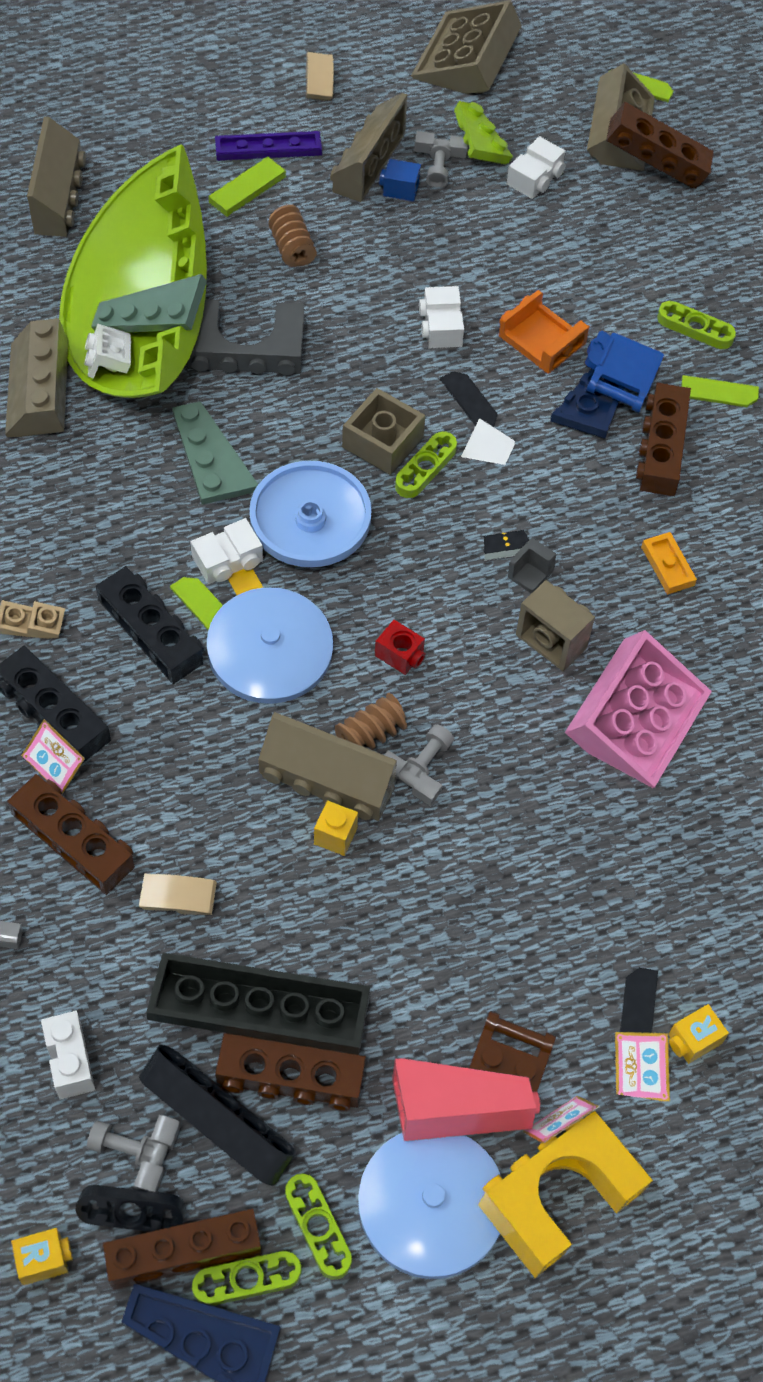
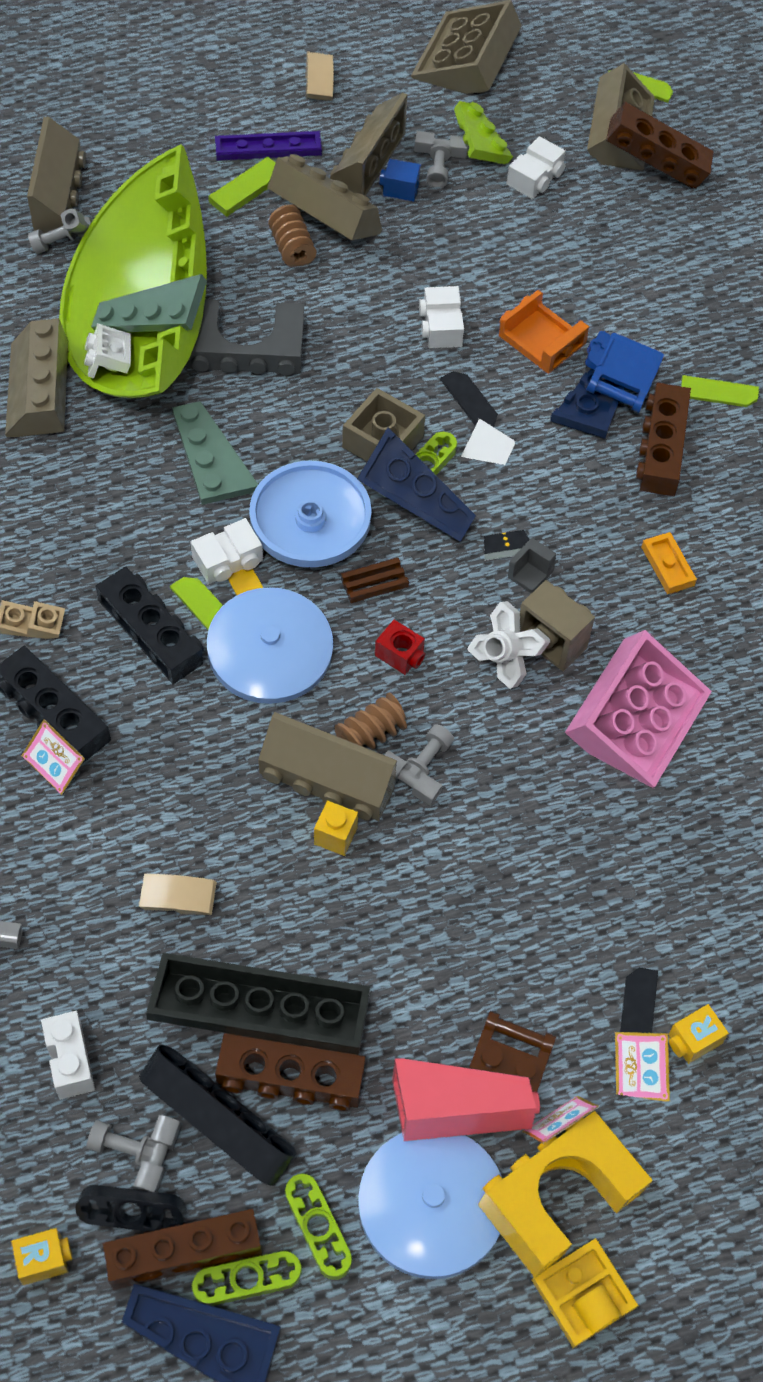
reddish brown brick [7,774,135,895] -> none
lime beam [657,301,736,349] -> none
none -> light grey bar [28,209,93,254]
none -> dark tan slope [267,154,382,240]
none -> reddish brown tile [341,557,409,603]
none -> dark blue wing [357,427,476,542]
none -> white plant [468,601,550,689]
none -> yellow plate [532,1238,638,1349]

